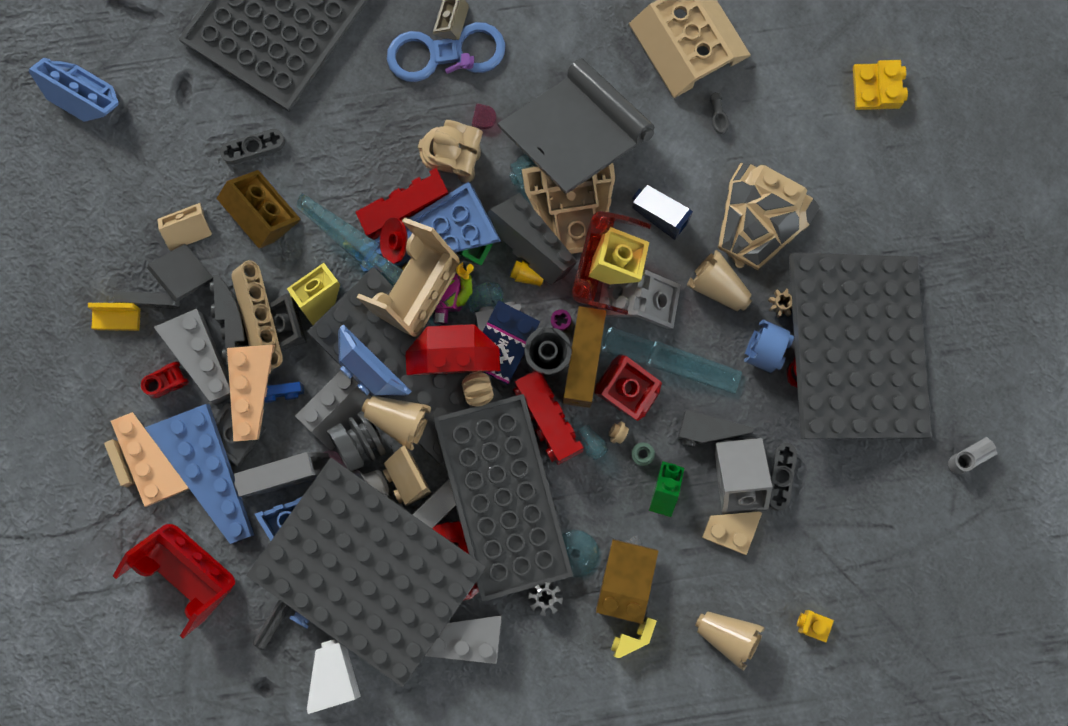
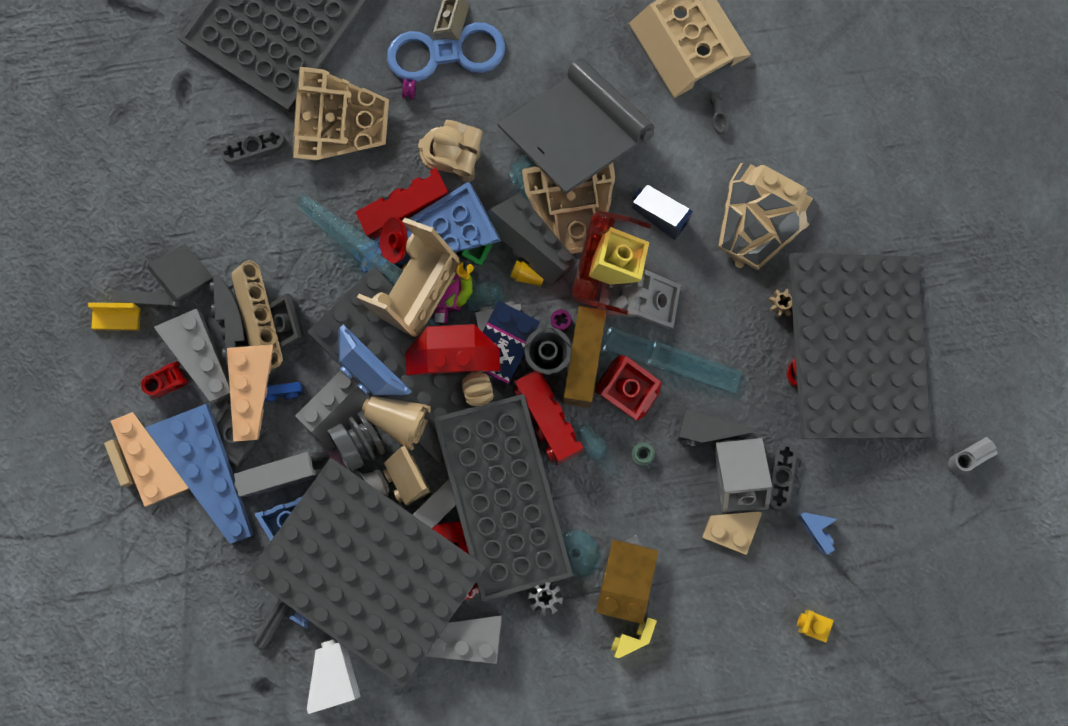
medium blue wedge [29,58,118,122] -> none
red windscreen [113,524,235,639] -> none
tan panel [158,203,212,251] -> none
pearl gold slope [216,170,301,249] -> none
light yellow slope [287,263,340,325] -> none
medium lavender hand [445,53,474,74] -> none
clear pink tile [472,103,496,129] -> none
tan plate [609,421,629,444] -> none
green slope [649,461,685,517] -> none
tan cone [687,250,752,311] -> none
tan cone [695,612,765,671] -> none
medium blue brick [744,320,794,373] -> none
yellow plate [853,60,908,110] -> none
none -> tan wedge [293,67,389,161]
none -> magenta bush [402,79,416,100]
none -> medium blue slope [797,512,837,556]

